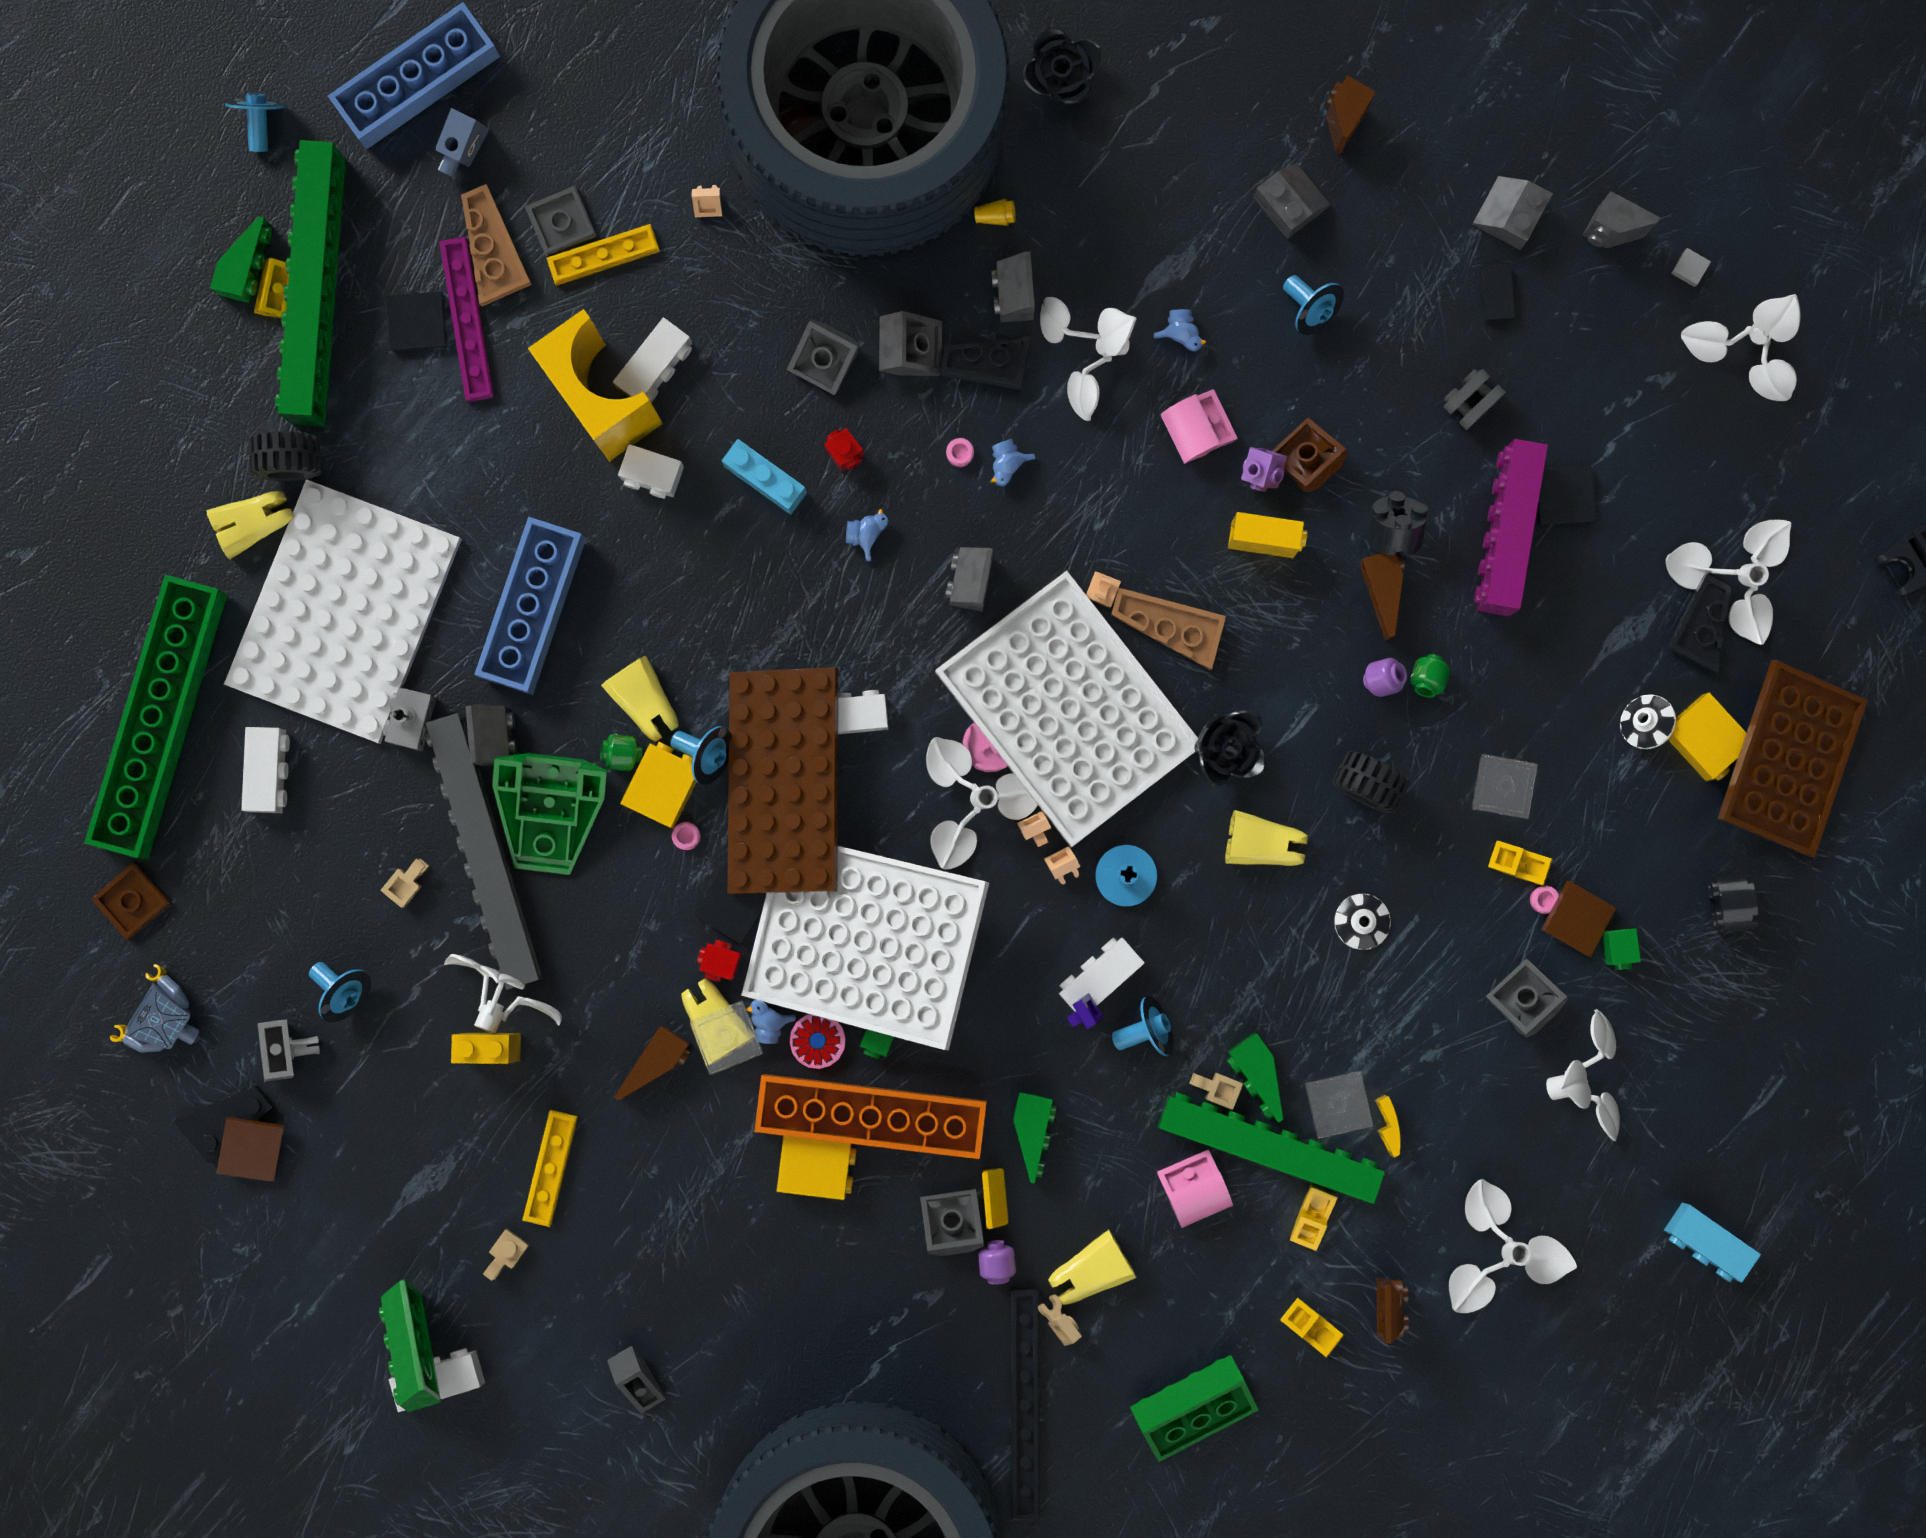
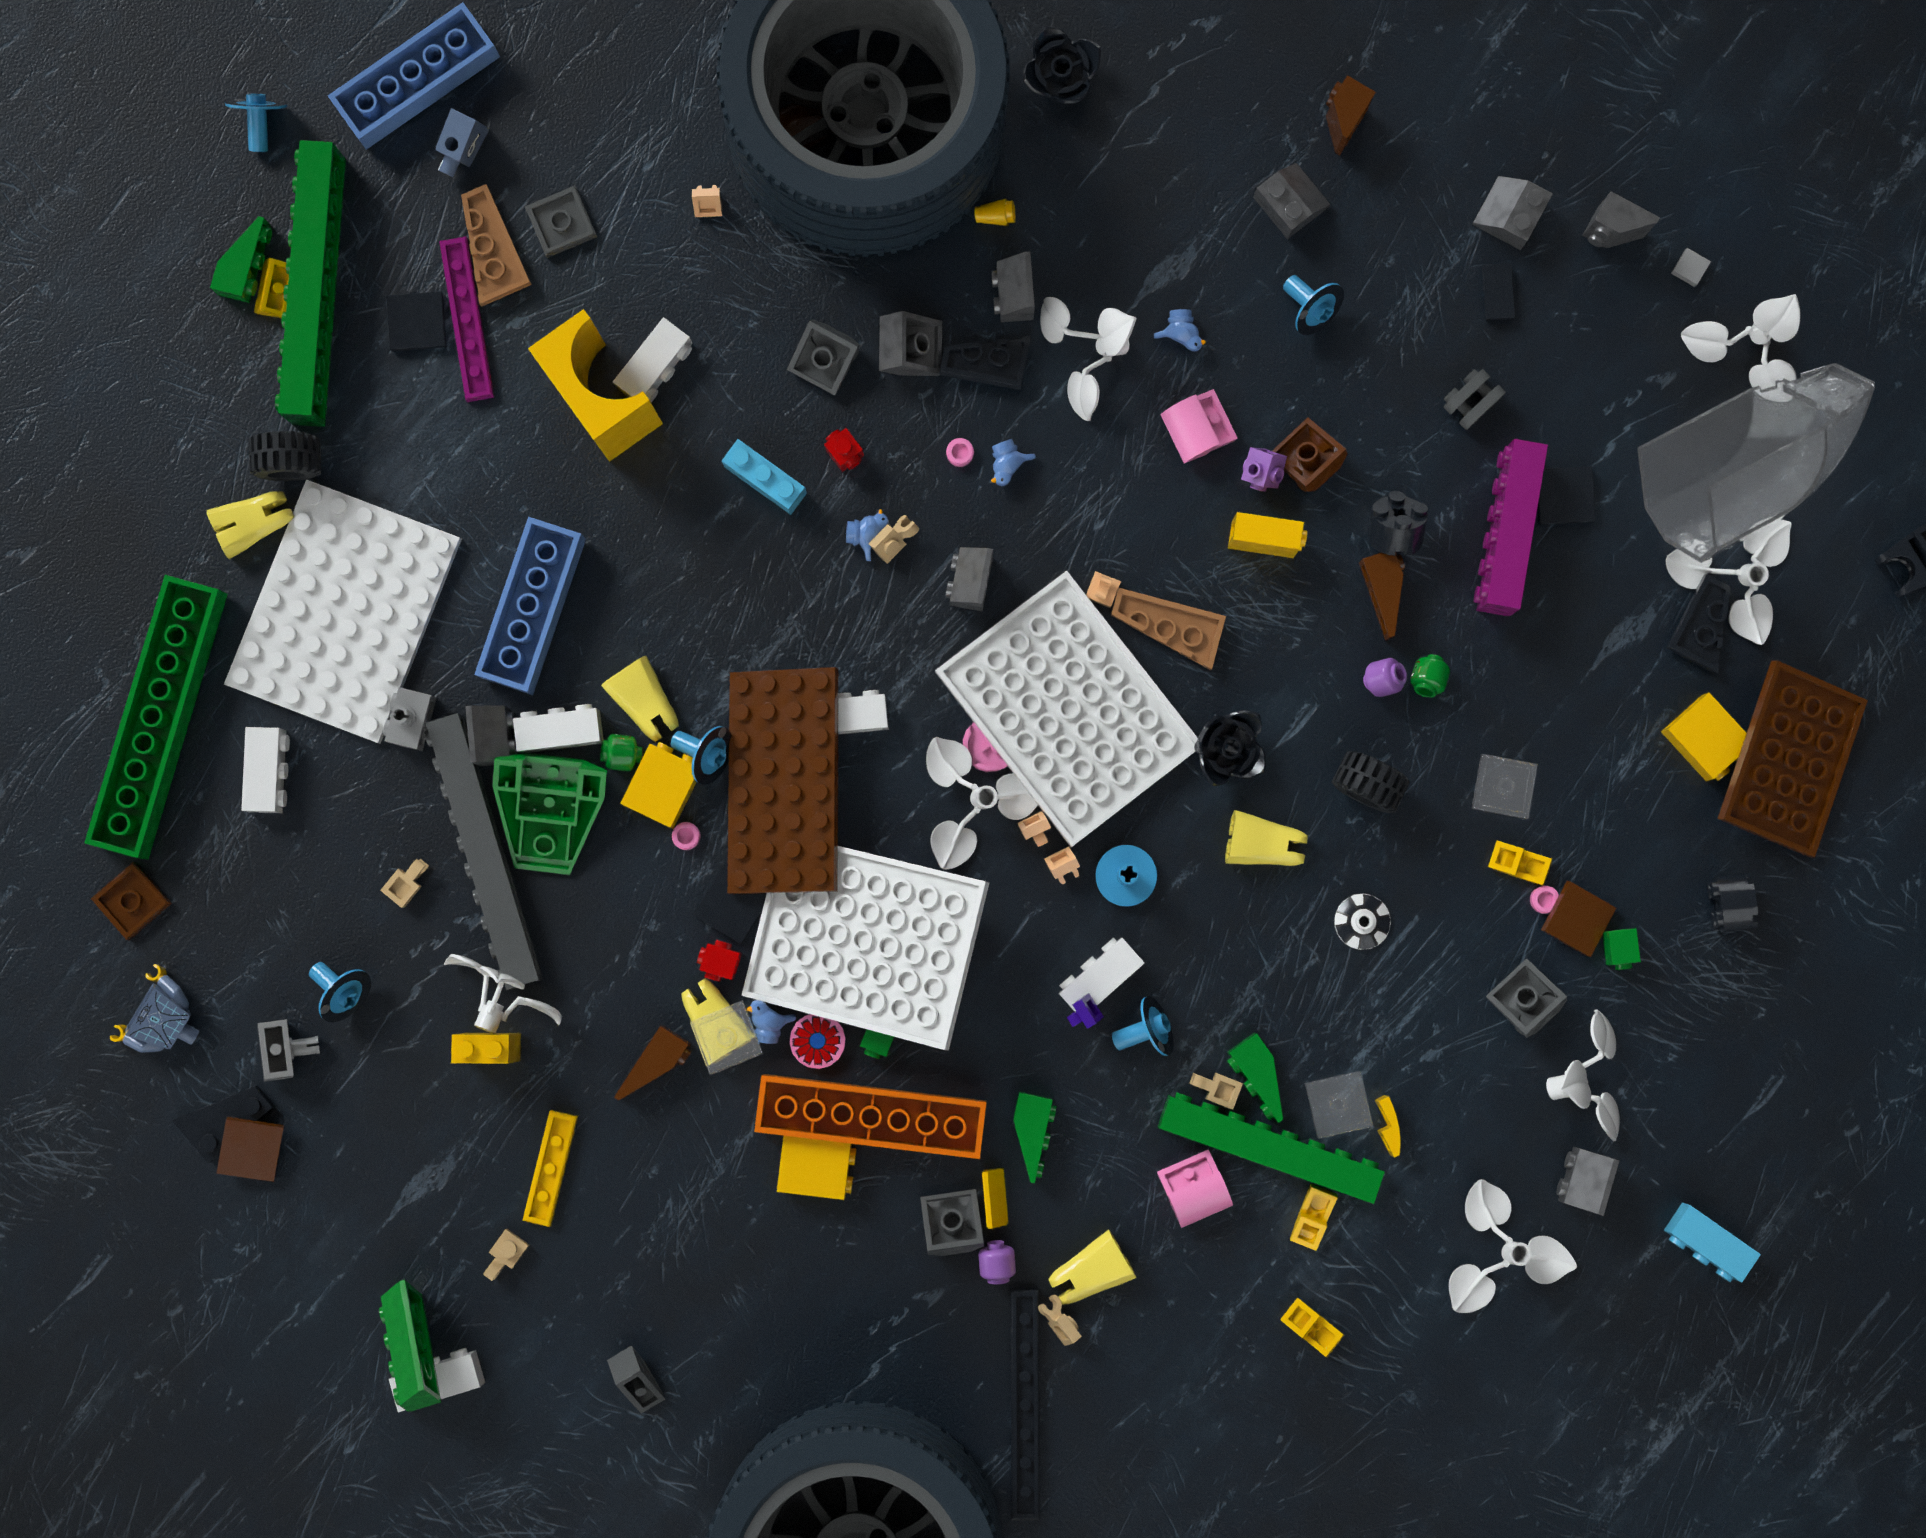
yellow tile [547,224,660,286] -> none
white piece [618,444,684,499] -> none
green slope [1130,1355,1258,1462] -> none
reddish brown slope [1376,1278,1409,1343] -> none
dish [1620,695,1676,749] -> none
none -> white brick [513,704,603,754]
none -> tan plate [869,515,919,564]
none -> flat silver slope [1556,1147,1619,1216]
none -> clear windscreen [1638,363,1875,563]

